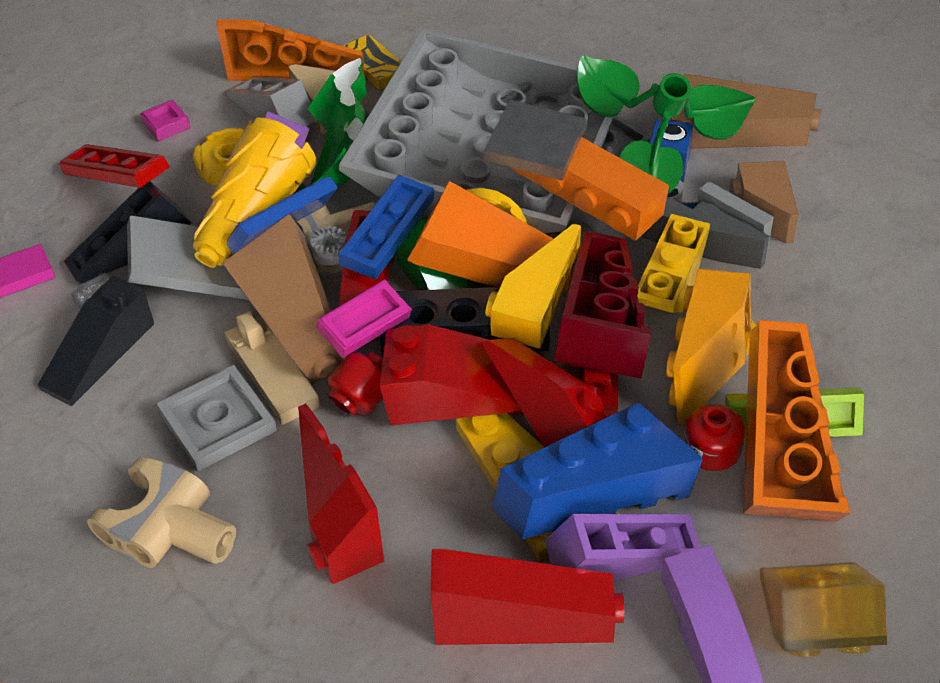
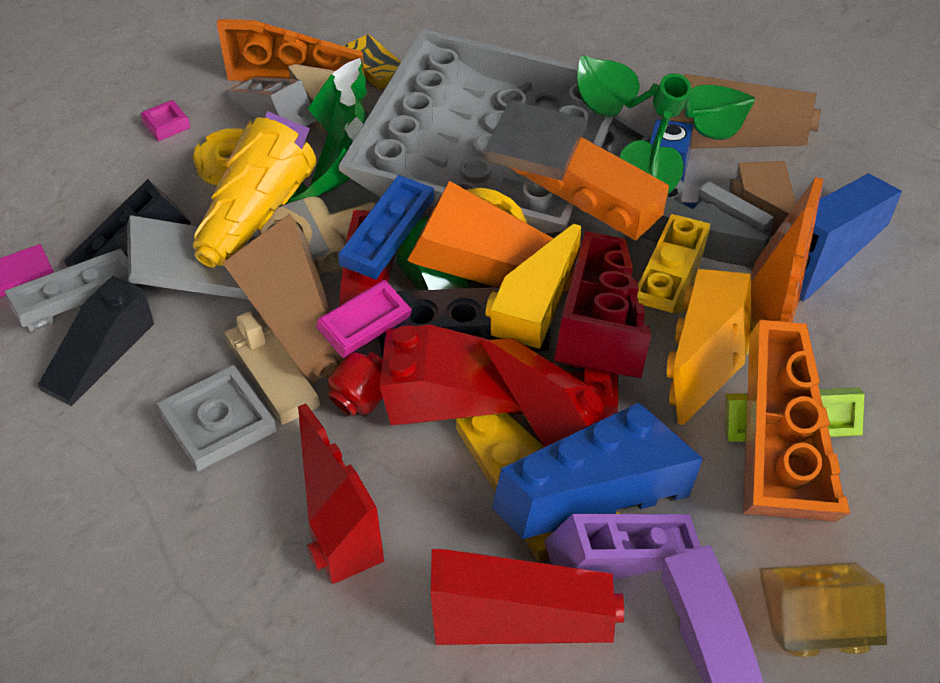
red tile [58,144,170,188] -> none
tan connector [87,457,236,568] -> none
blue tile [226,177,338,254] -> none
light grey bush [310,226,347,265] -> none
red head [684,404,745,471] -> none
none -> light grey hinge [5,248,136,332]
none -> orange wedge [751,177,824,324]
none -> blue slope [799,173,902,301]

